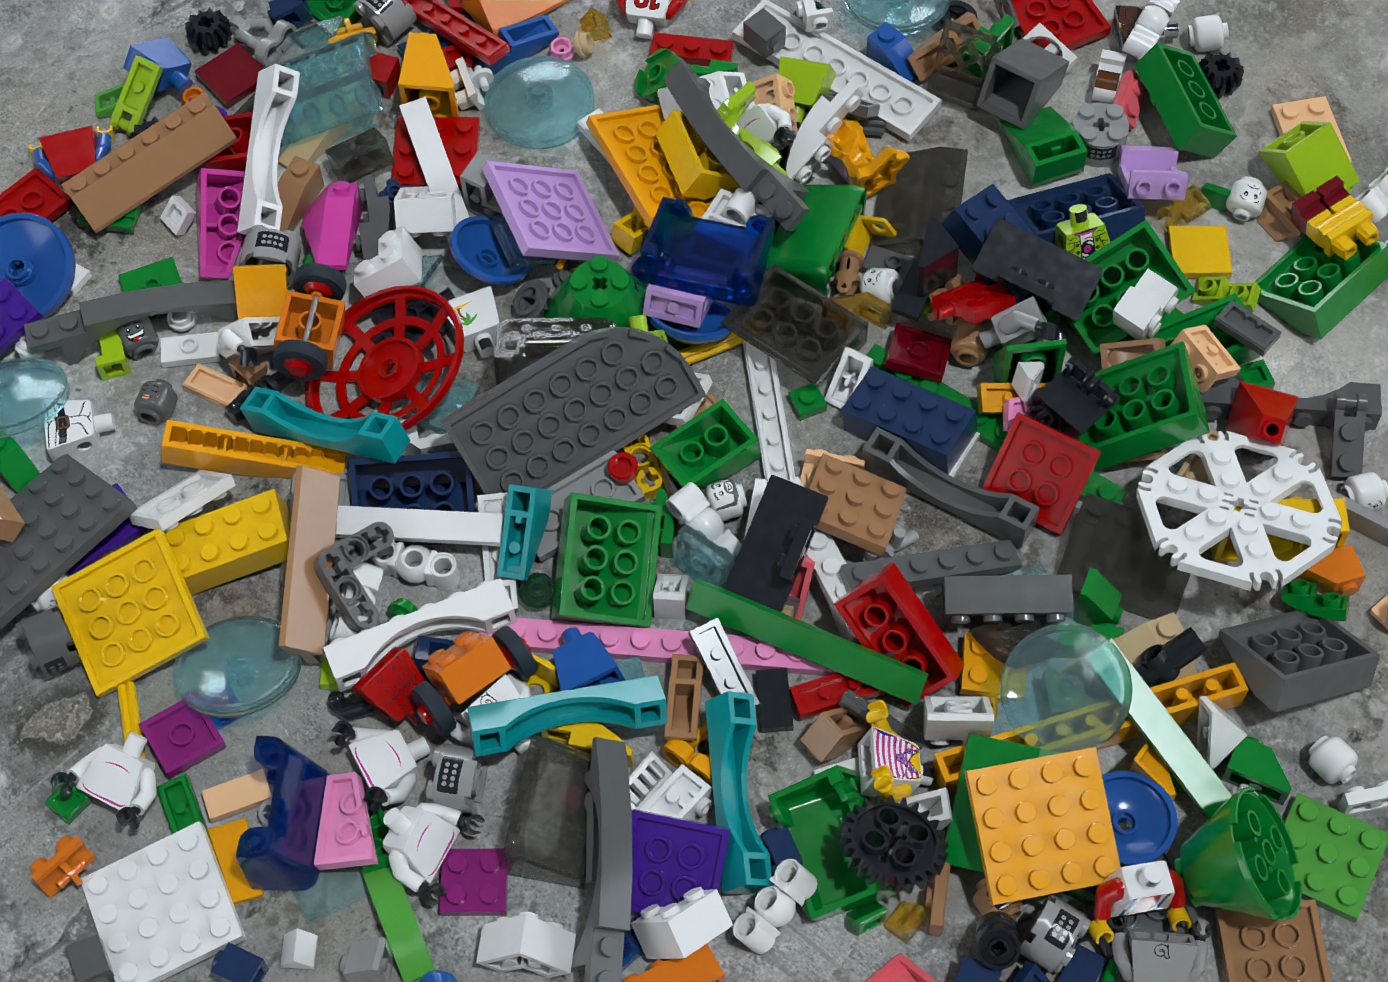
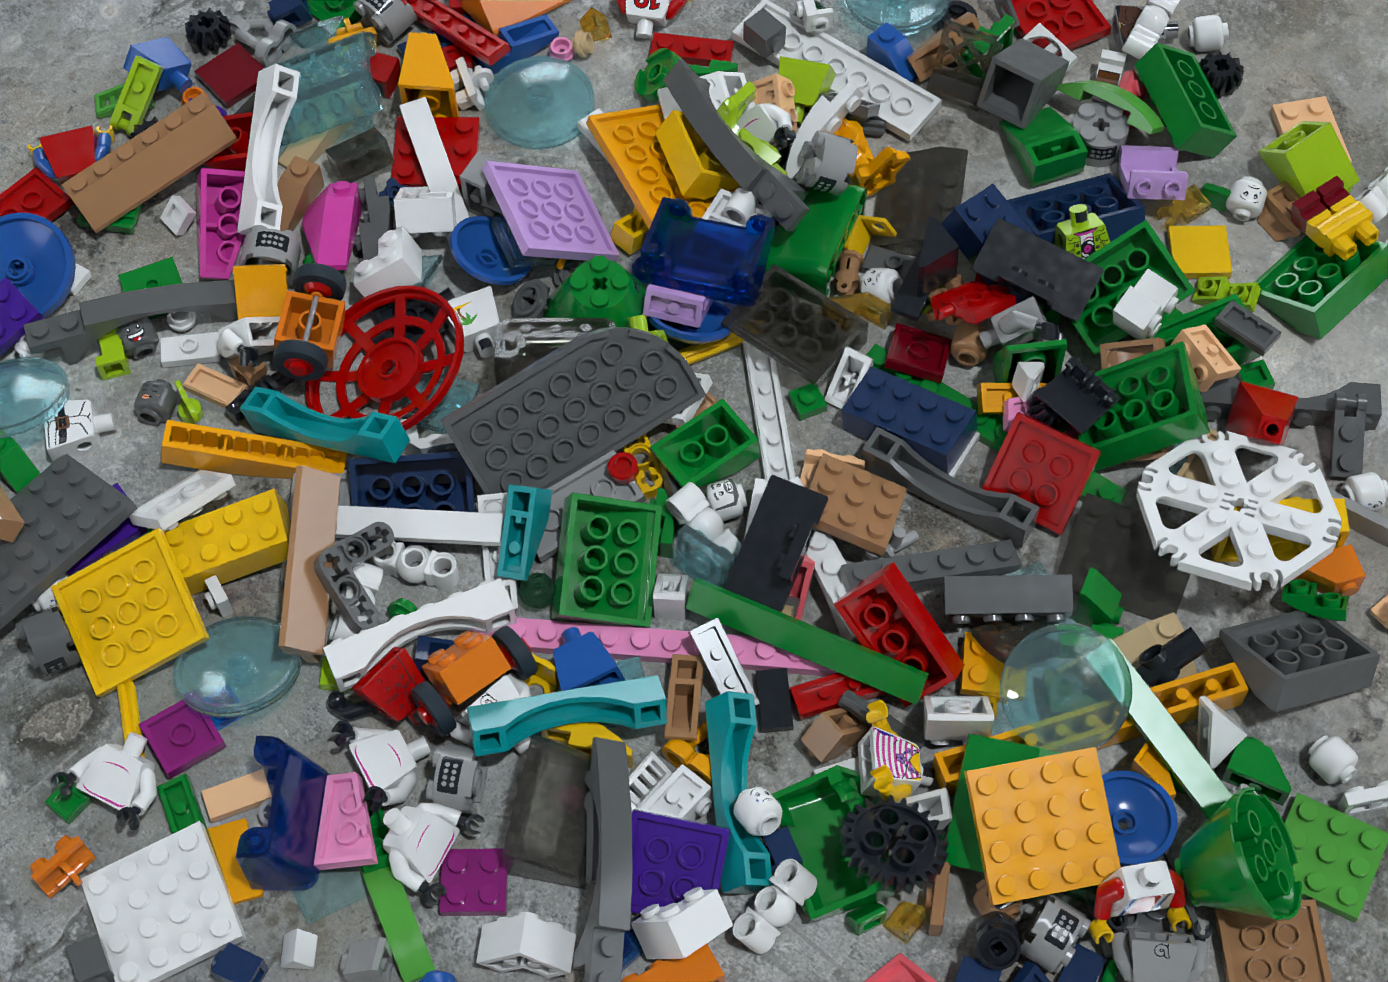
none -> lime piece [174,380,203,424]
none -> white plate [204,575,234,618]
none -> white head [733,787,783,836]
none -> light grey brick [797,130,857,196]
none -> bright green slope [1056,80,1165,134]

